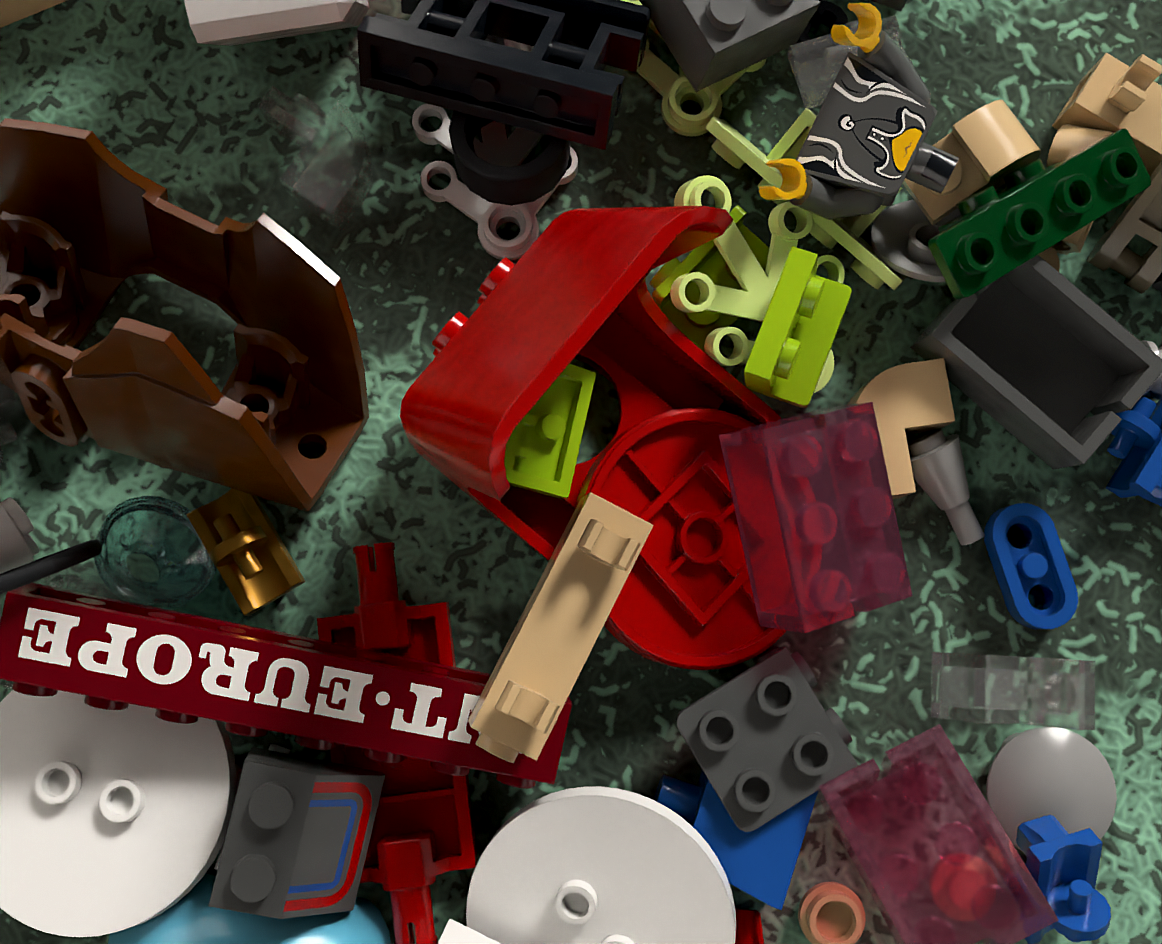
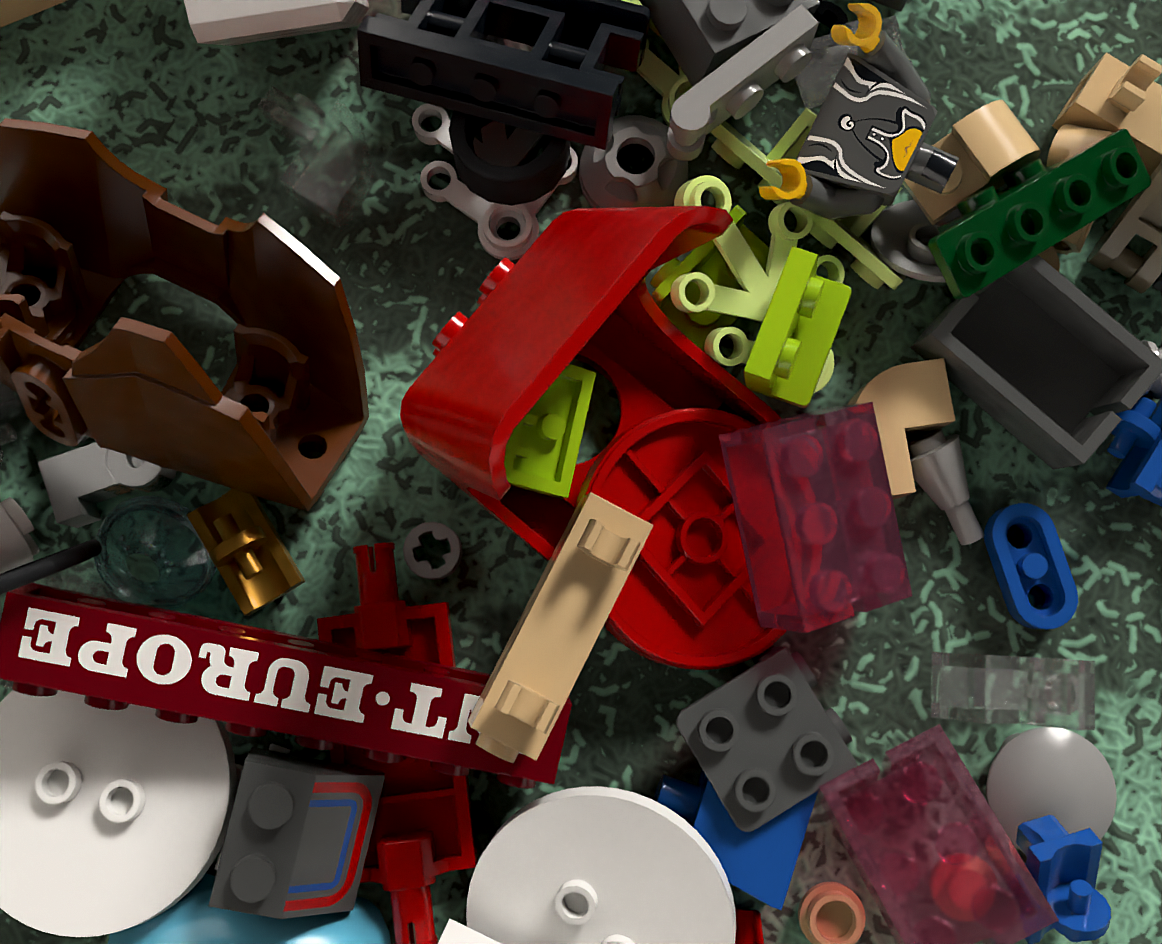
none -> light grey leg [38,442,177,528]
none -> light grey bush [403,522,463,580]
none -> light grey piece [579,115,688,208]
none -> light grey plate [666,4,819,161]

